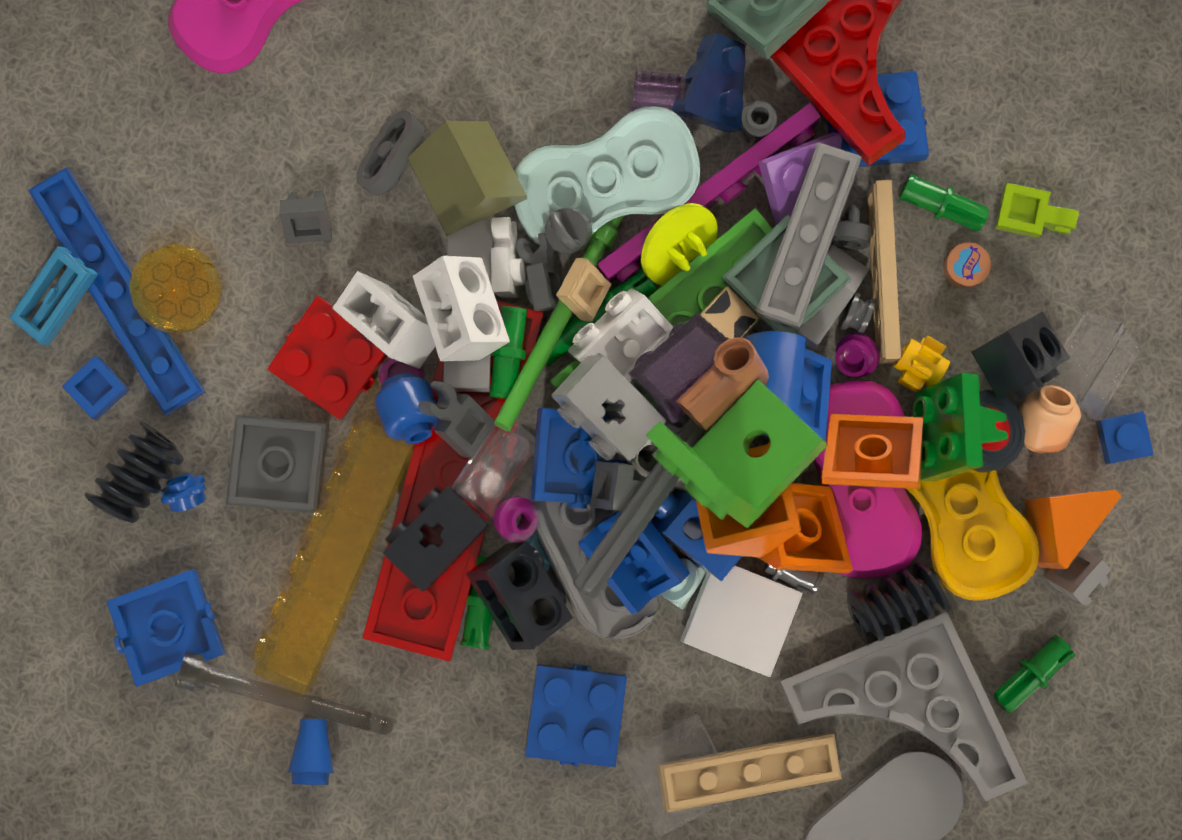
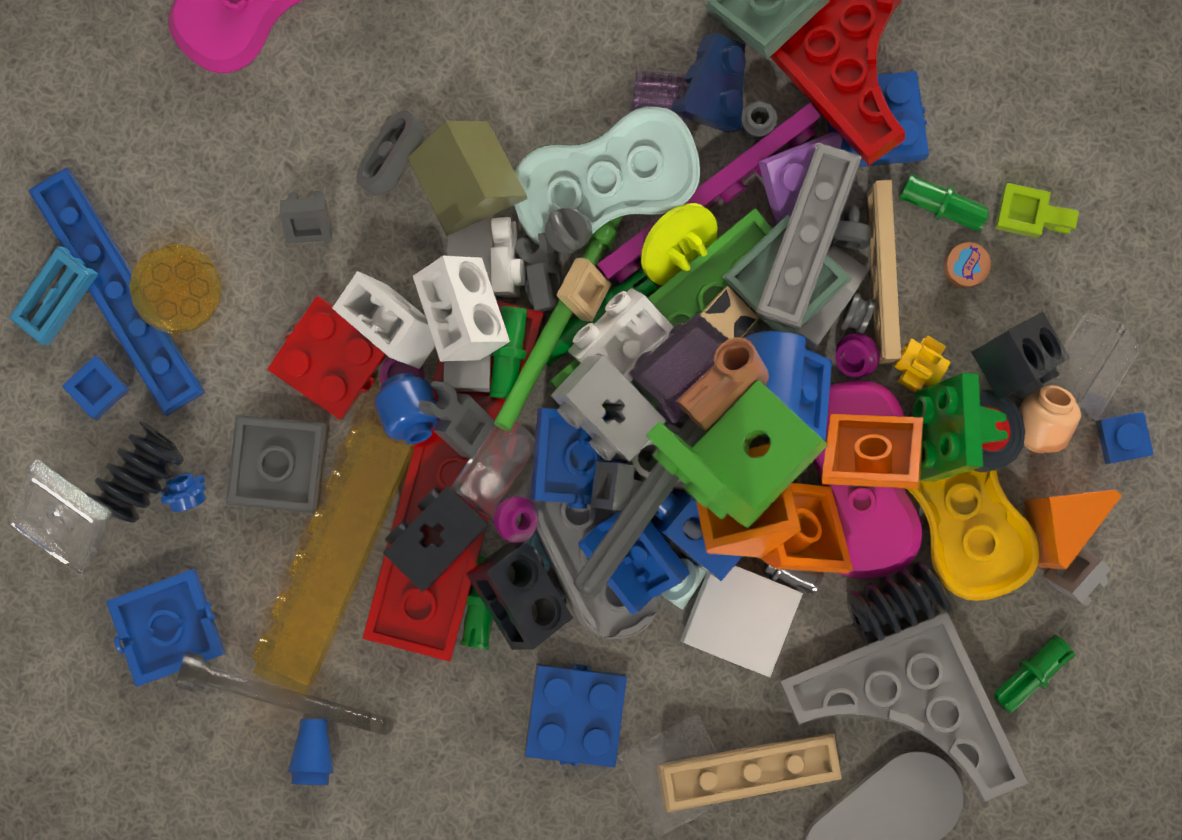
none -> clear plate [10,459,111,575]

